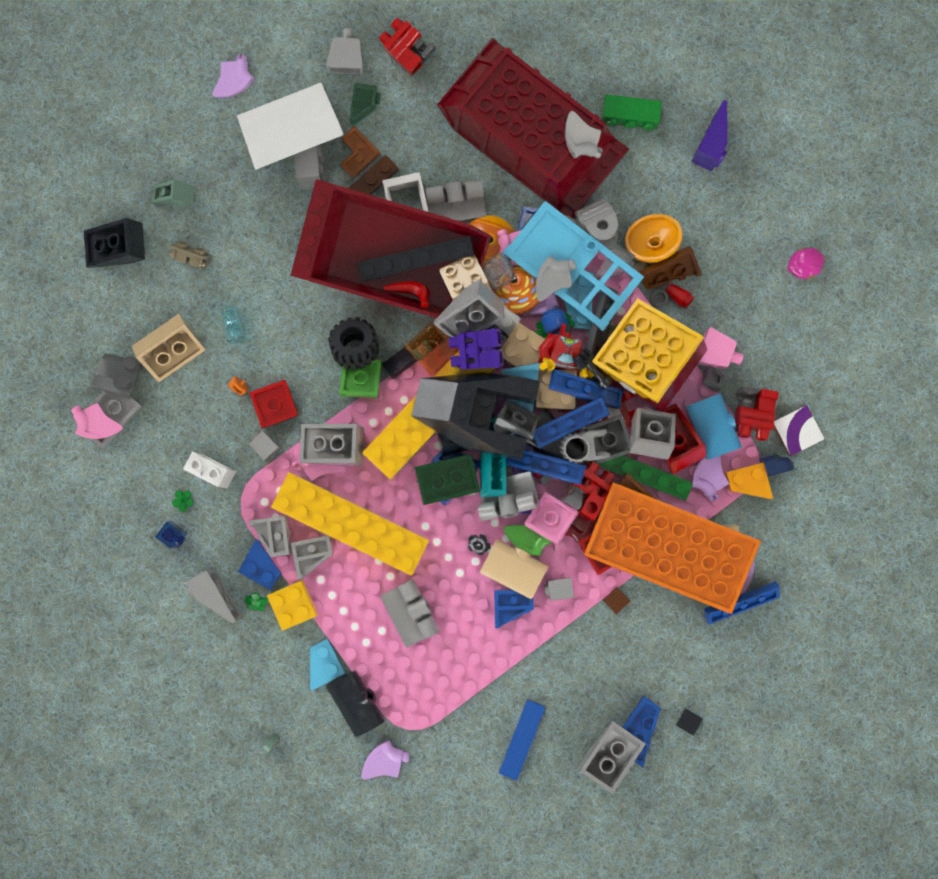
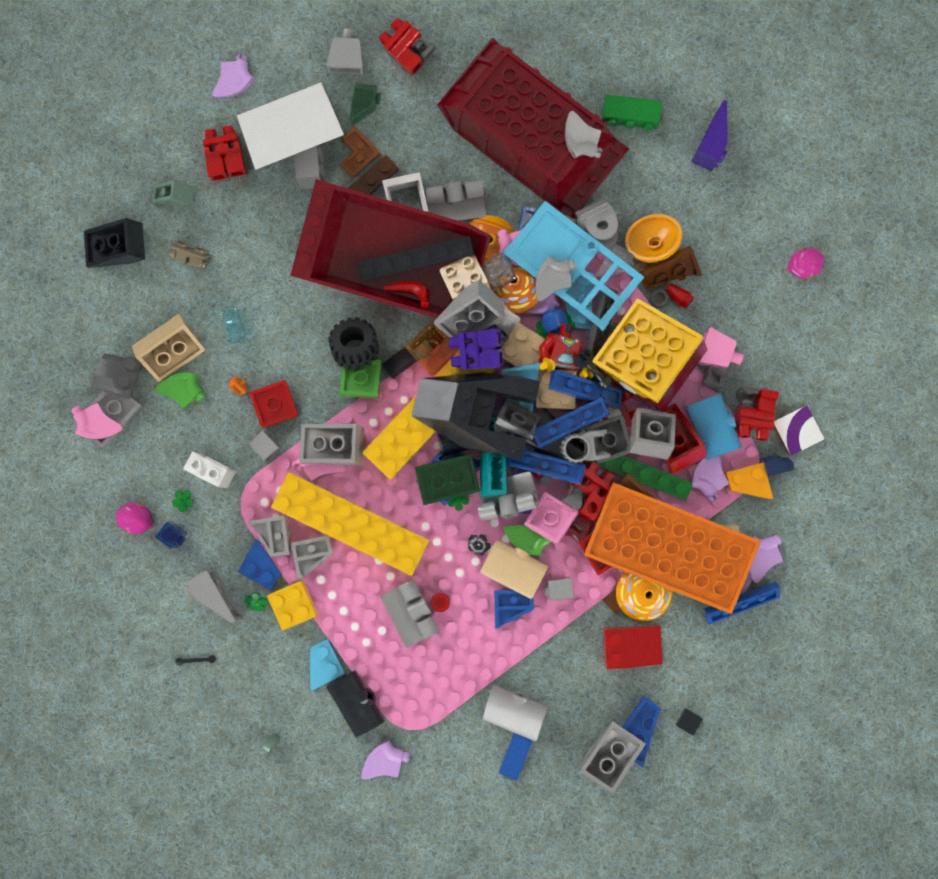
none -> dark pink hair [116,502,154,535]
none -> bright green arm [155,372,206,409]
none -> black hinge [175,655,216,666]
none -> red hips [203,125,248,181]
none -> red tile [431,592,450,612]
none -> green plant [448,495,469,511]
none -> light grey panel [483,685,549,741]
none -> red slope [602,625,662,669]
none -> light orange dish [616,571,673,621]
none -> lavender arm [749,535,783,583]

